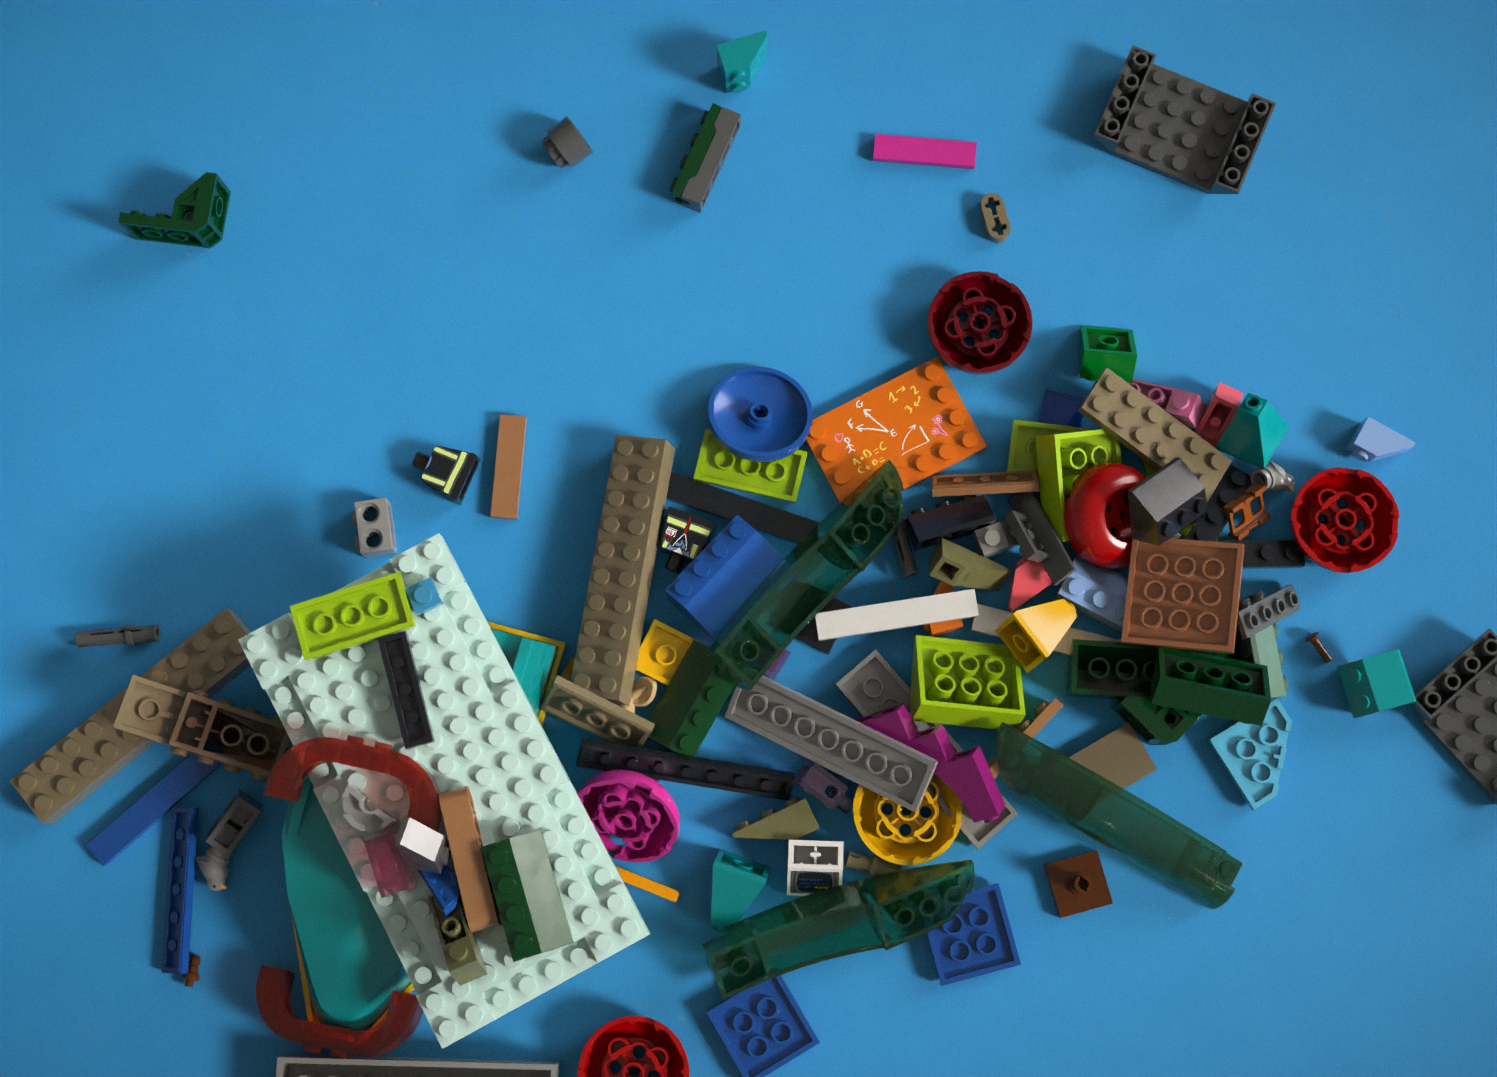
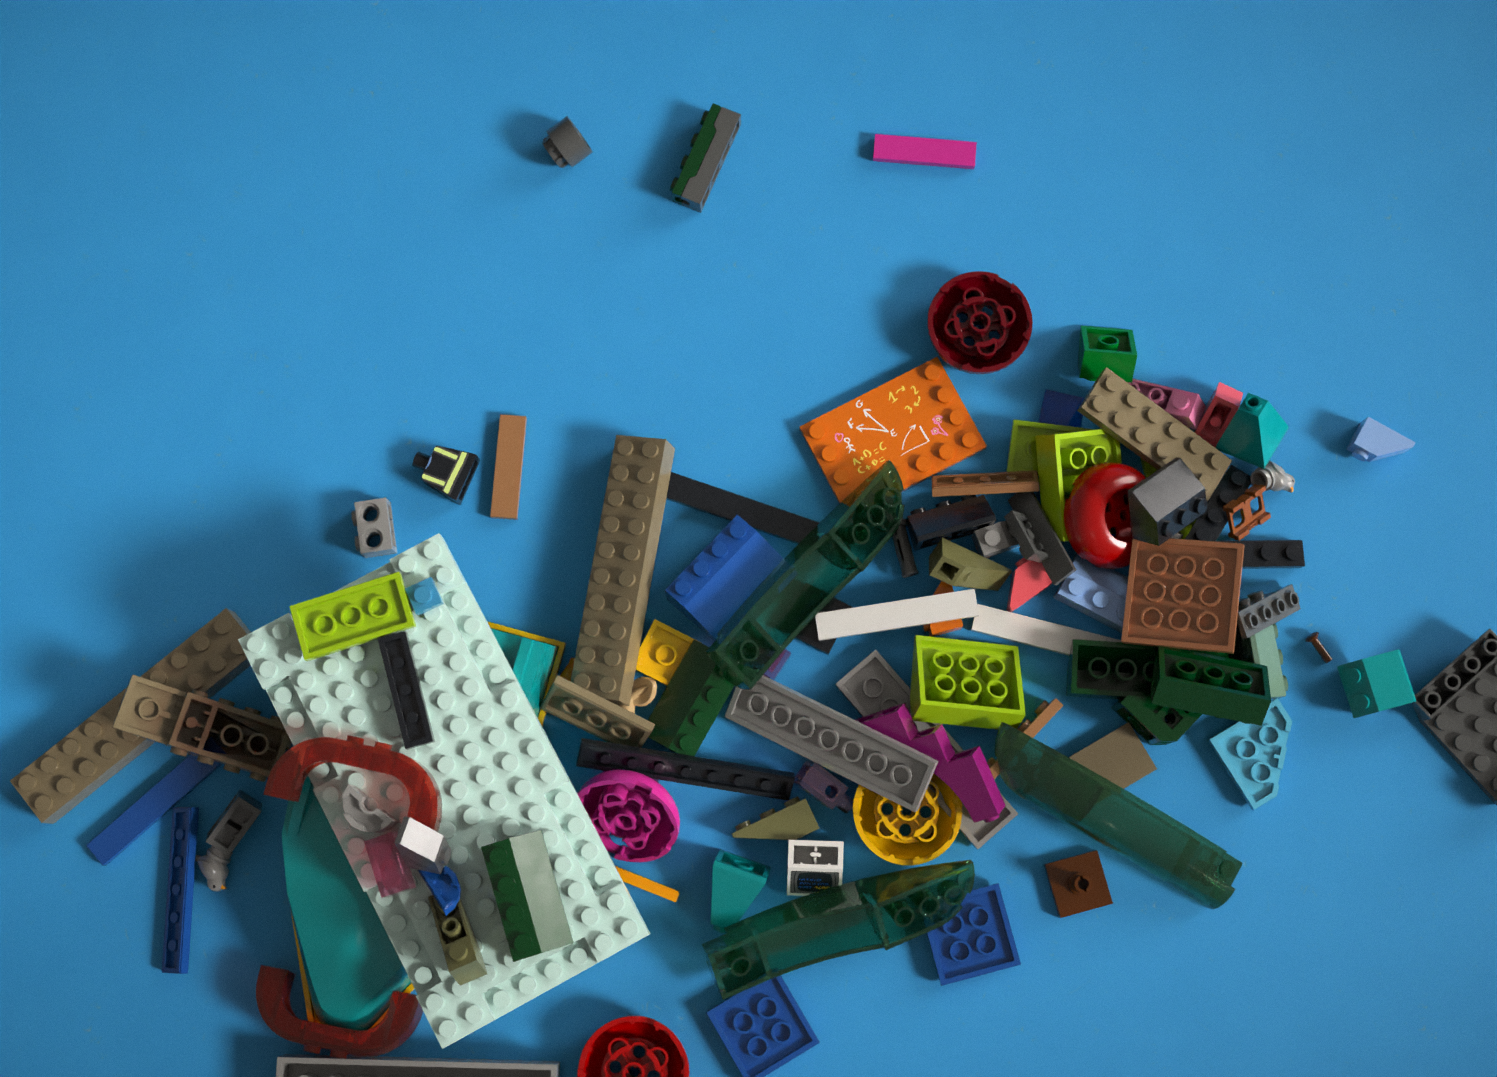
dark grey pin [75,624,160,648] -> none
dark green bracket [119,172,231,248] -> none
reddish brown piece [182,955,201,988] -> none
medium nougat beam [439,785,501,933] -> none
torso [660,506,717,574] -> none
lime plate [693,429,808,504] -> none
blue dish [707,367,813,462] -> none
teal slope [716,31,767,93] -> none
dark tan pin [845,850,902,882] -> none
dark tan beam [979,193,1011,243] -> none
yellow slope [995,599,1077,673] -> none
dark grey slope [1094,45,1276,194] -> none
red brick [1290,467,1400,573] -> none

